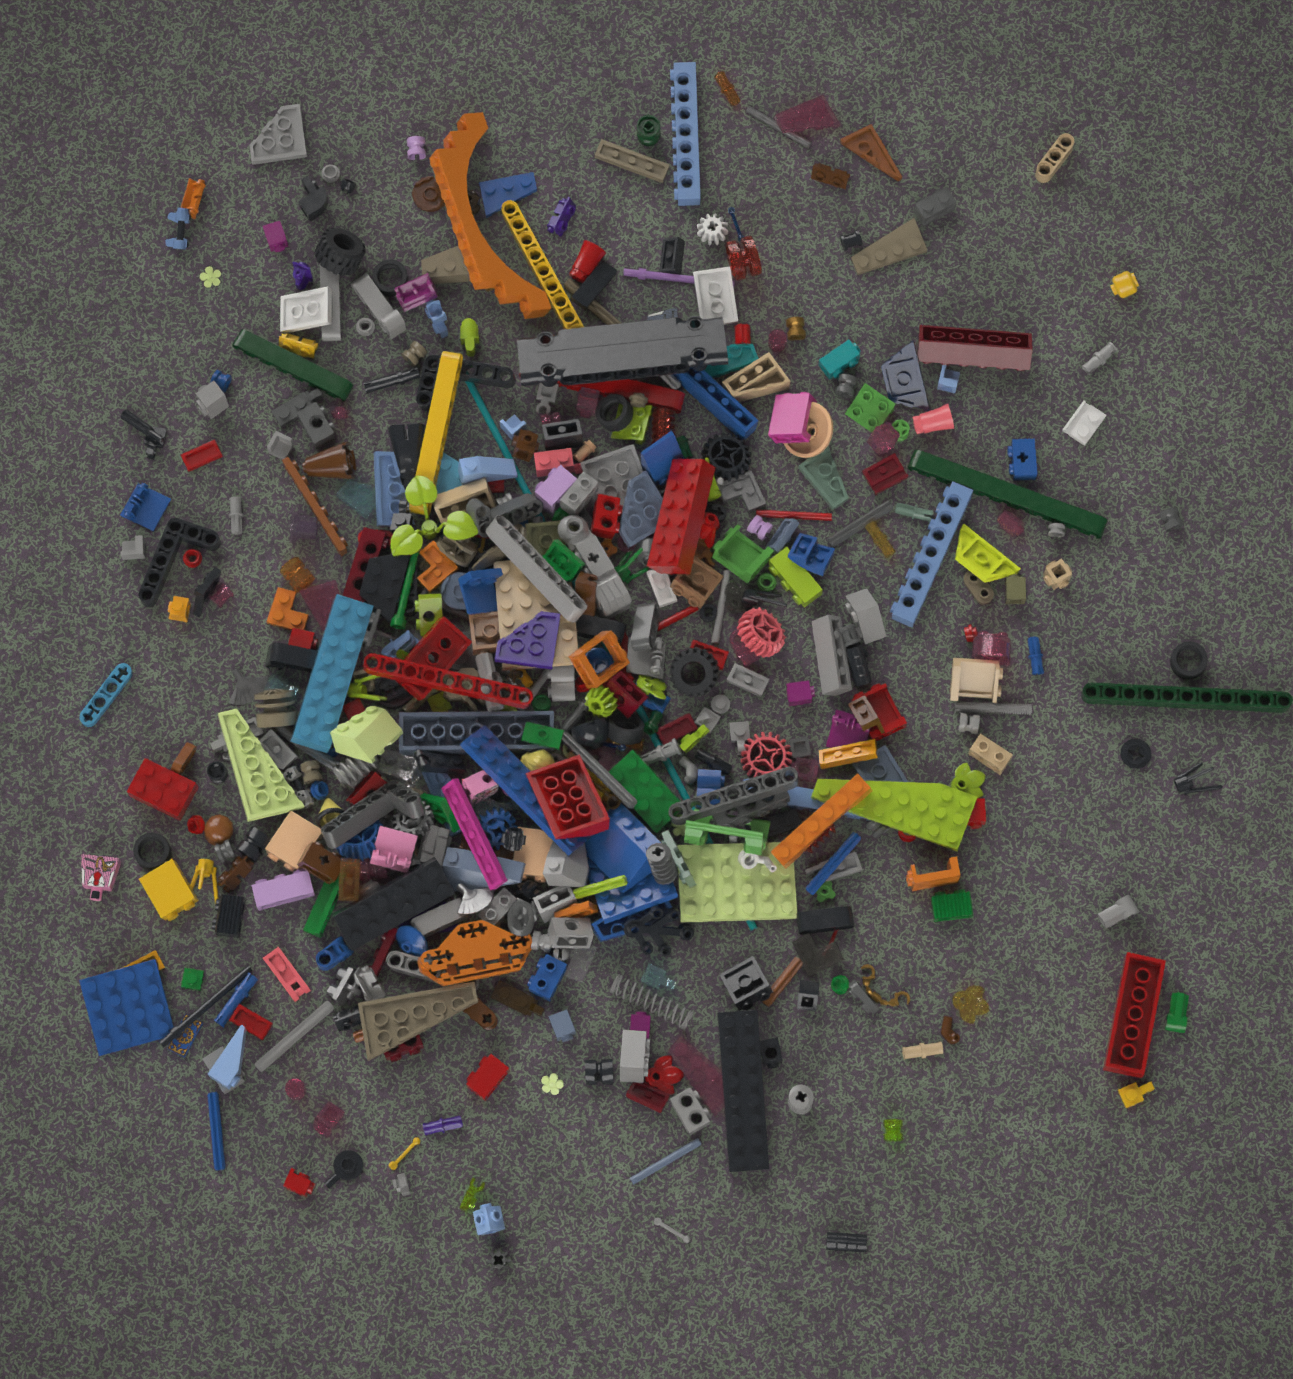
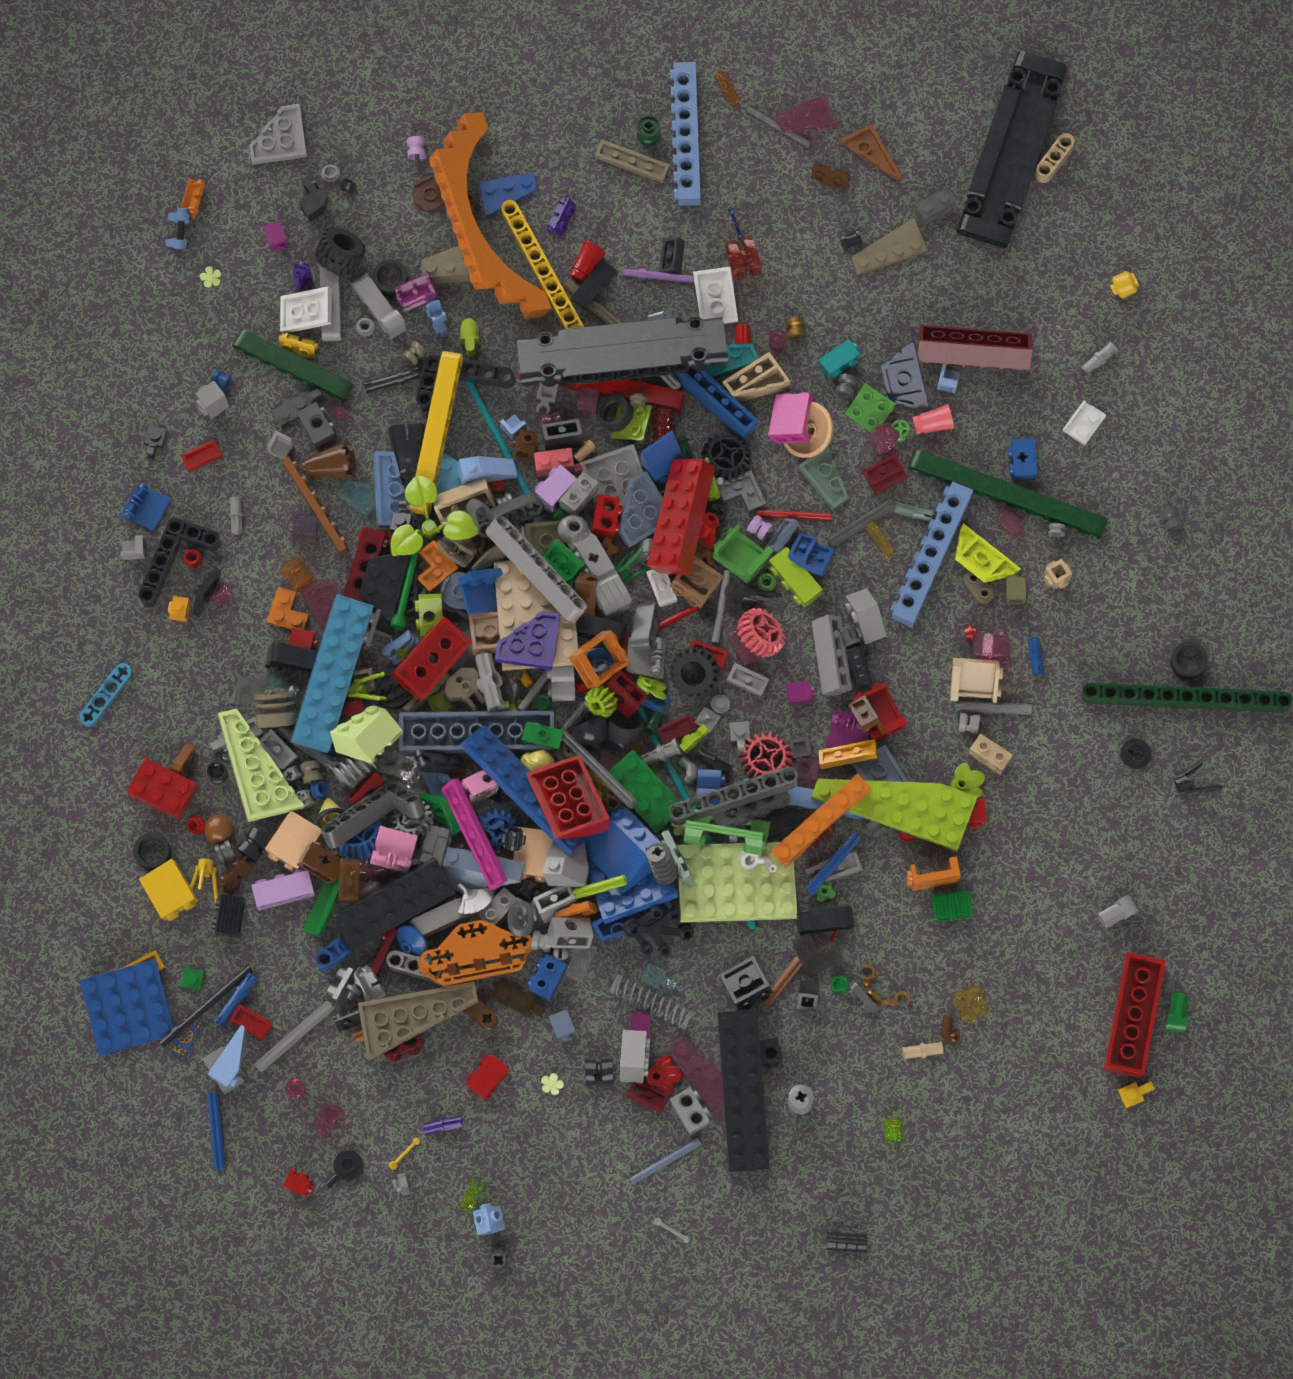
torso [82,854,121,901] -> none
black axle [120,409,164,443] -> none
coral plate [263,946,311,1002] -> none
red beam [363,653,533,709] -> none
white gear [697,213,728,246] -> none
none -> black panel [956,51,1068,248]

